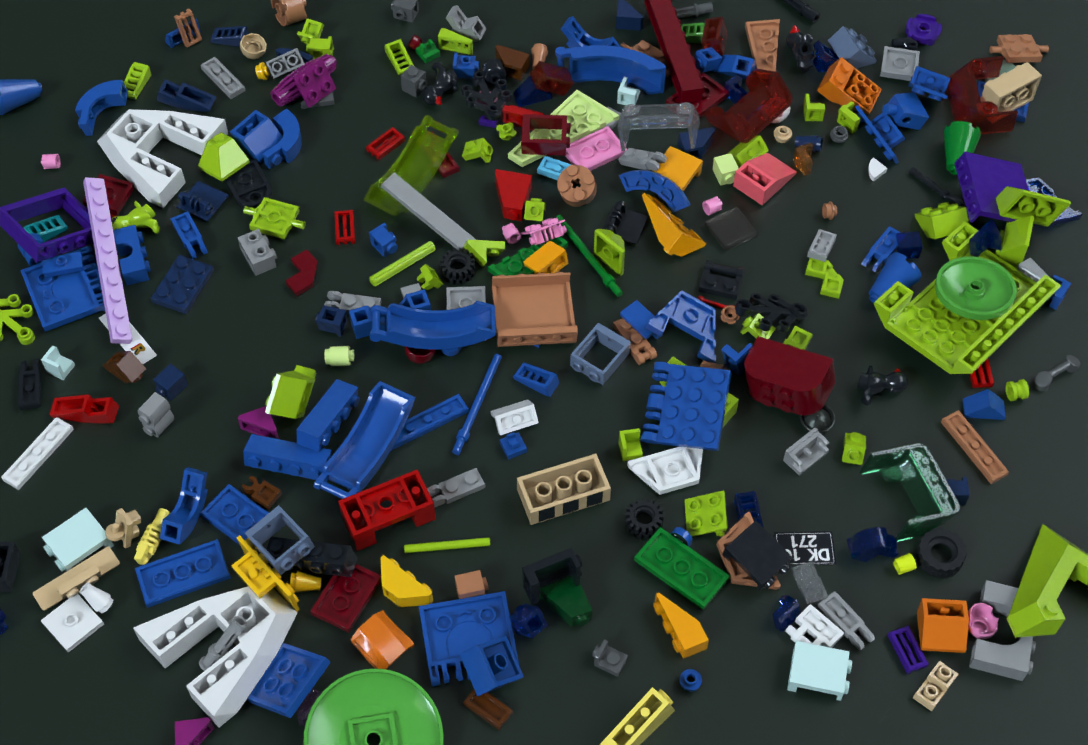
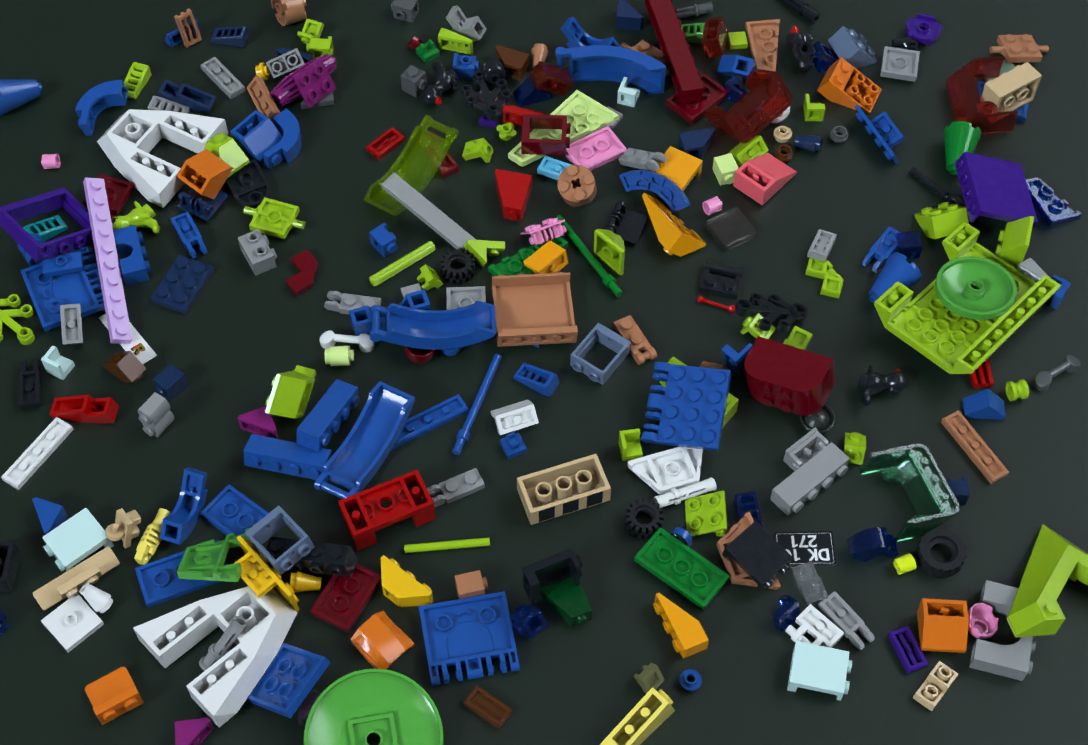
tan hair [240,33,267,59] -> none
reddish brown plate [242,476,282,510] -> none
dark blue brick [315,305,348,337] -> none
red tile [334,210,355,245] -> none
lime slope [385,39,414,75] -> none
blue slope [460,636,524,697] -> none
bright pink hose [502,223,521,244] -> none
lime bracket [524,198,546,221] -> none
dark grey bracket [592,639,628,677] -> none
clear windscreen [618,102,700,151] -> none
blue panel [620,300,663,339] -> none
blue wing [645,290,716,363] -> none
blue brick [694,47,723,73] -> none
nougat plate [720,305,740,324] -> none
clear orange bracket [793,143,813,176] -> none
nougat plate [822,201,837,220] -> none
lime bracket [837,101,860,134] -> none
white tile [868,158,887,182] -> none
blue torso [882,92,929,130] -> none
blue bracket [908,66,951,101] -> none
clear blue slope [969,220,1002,257] -> none
lime slope [996,186,1071,227] -> none
none -> blue slope [32,497,68,535]
none -> light grey plate [60,304,83,345]
none -> orange bracket [85,667,144,725]
none -> light grey slope [148,95,190,114]
none -> orange slope [176,149,233,199]
none -> bright green wing [177,528,250,582]
none -> nougat plate [247,75,280,123]
none -> white bar [320,330,375,353]
none -> olive tile [634,662,665,694]
none -> white pin [654,477,717,508]
none -> lime tile [728,31,748,50]
none -> light grey brick [770,442,850,516]
none -> reddish brown plate [774,144,793,162]

